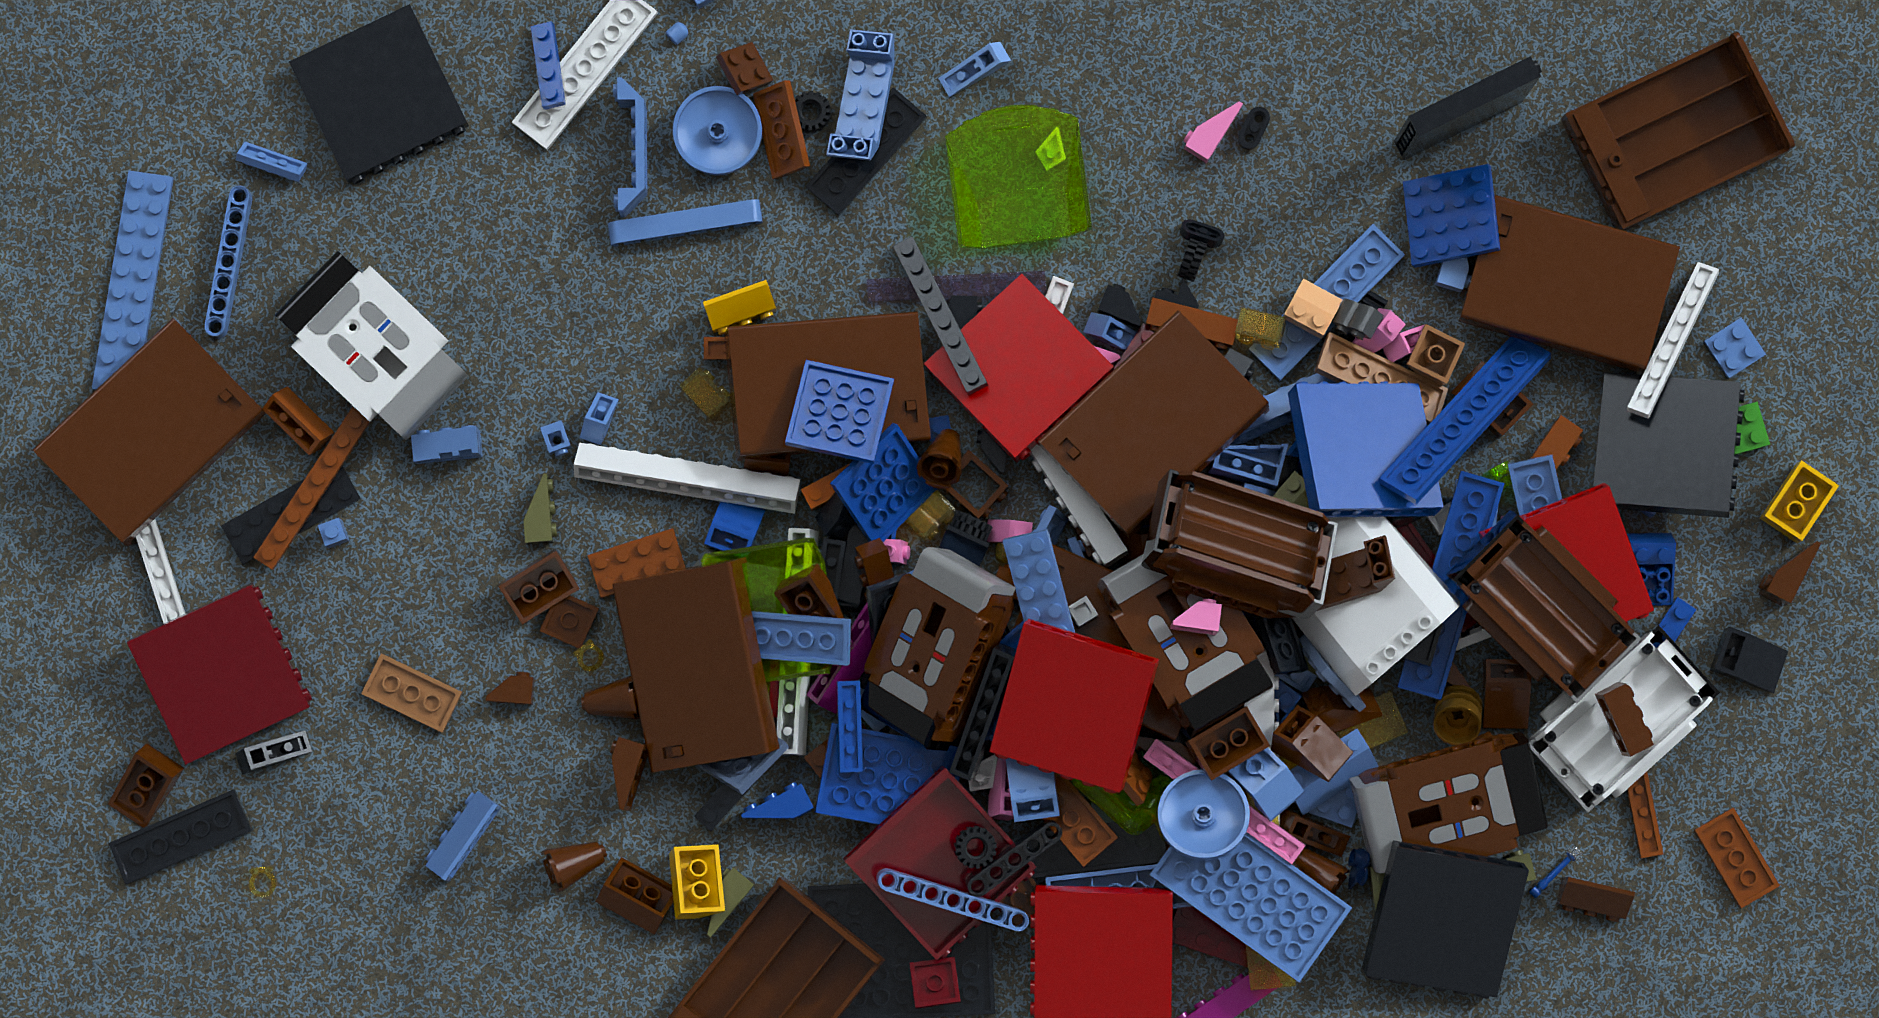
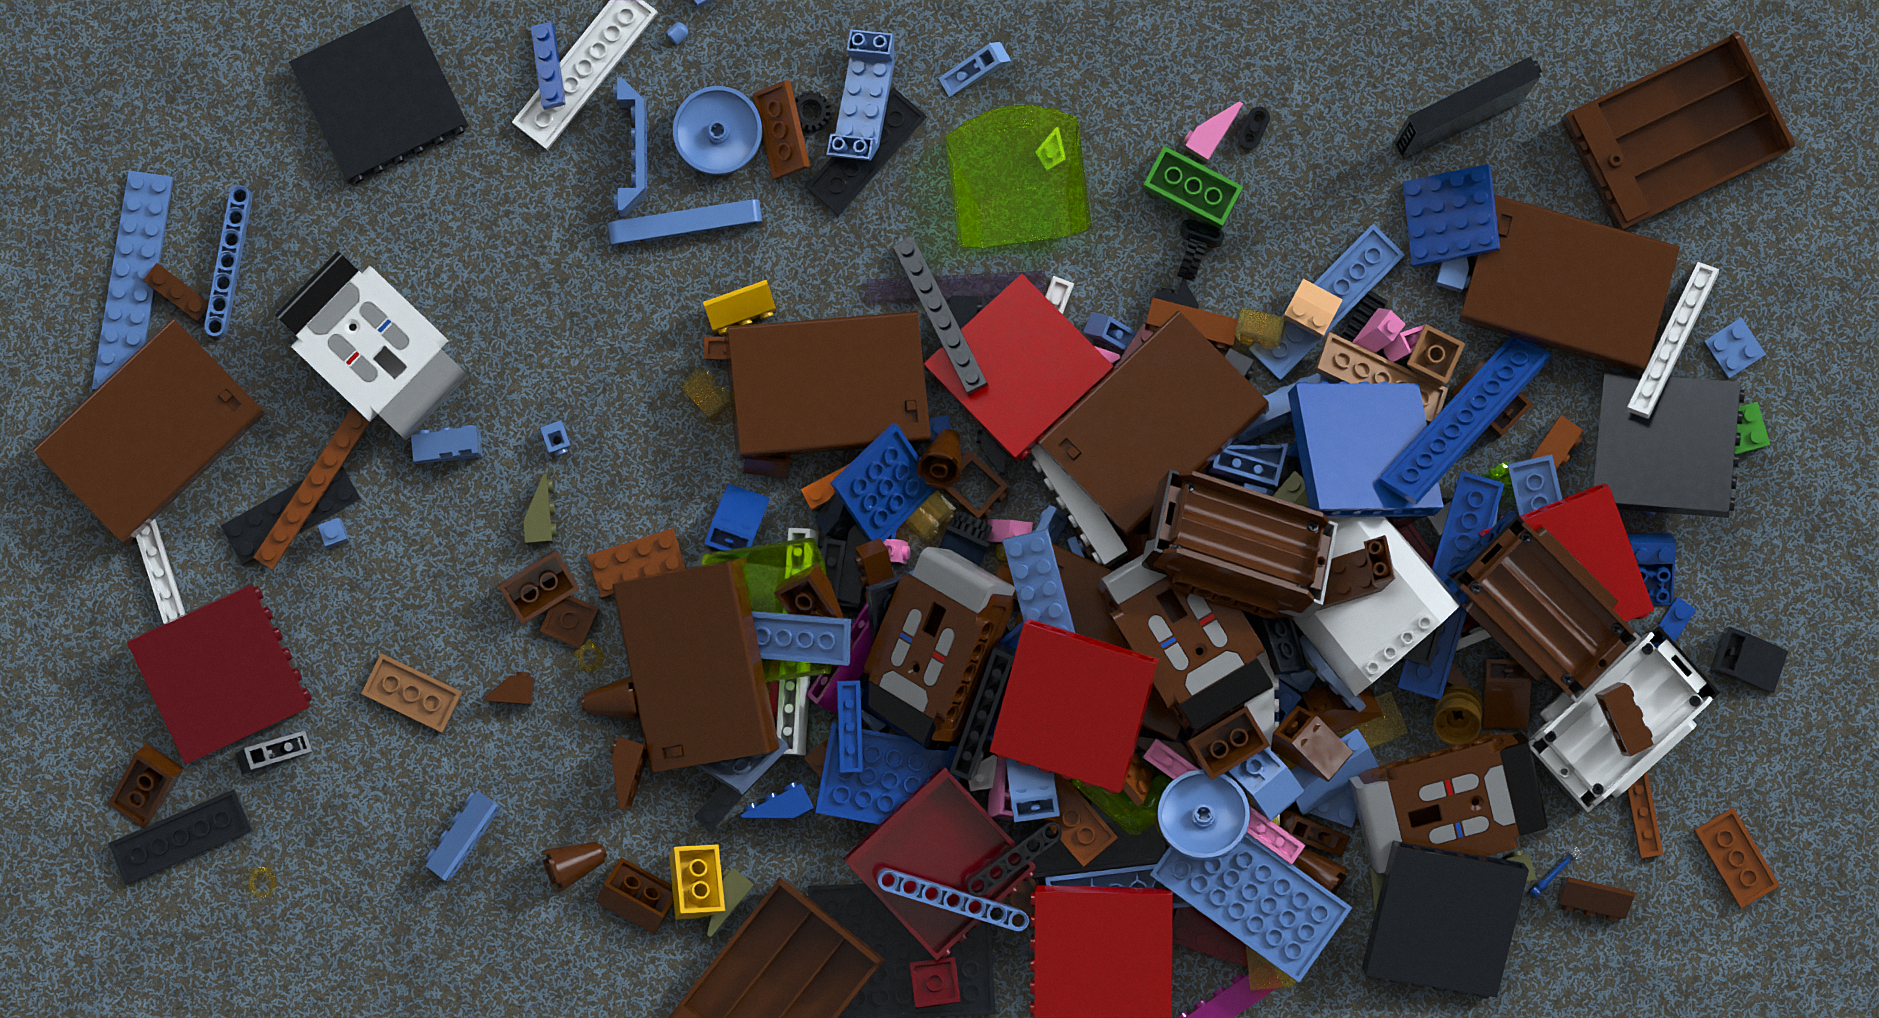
medium blue plate [236,142,307,182] -> none
dark orange brick [262,386,335,455] -> none
white brick [574,443,800,514] -> none
medium blue slope [580,392,619,445] -> none
reddish brown plate [716,42,773,95] -> none
plate [785,360,894,464] -> none
black tyre [954,826,997,869] -> none
white plate [1069,596,1098,628] -> none
black slope [1097,284,1141,329] -> none
bright pink slope [1170,599,1222,635] -> none
dark grey brick [1331,299,1384,340] -> none
dark blue plate [1348,848,1370,889] -> none
reddish brown slope [1758,541,1821,607] -> none
yellow brick [1760,460,1839,543] -> none
none -> reddish brown plate [143,263,209,322]
none -> bright green brick [1142,146,1243,230]

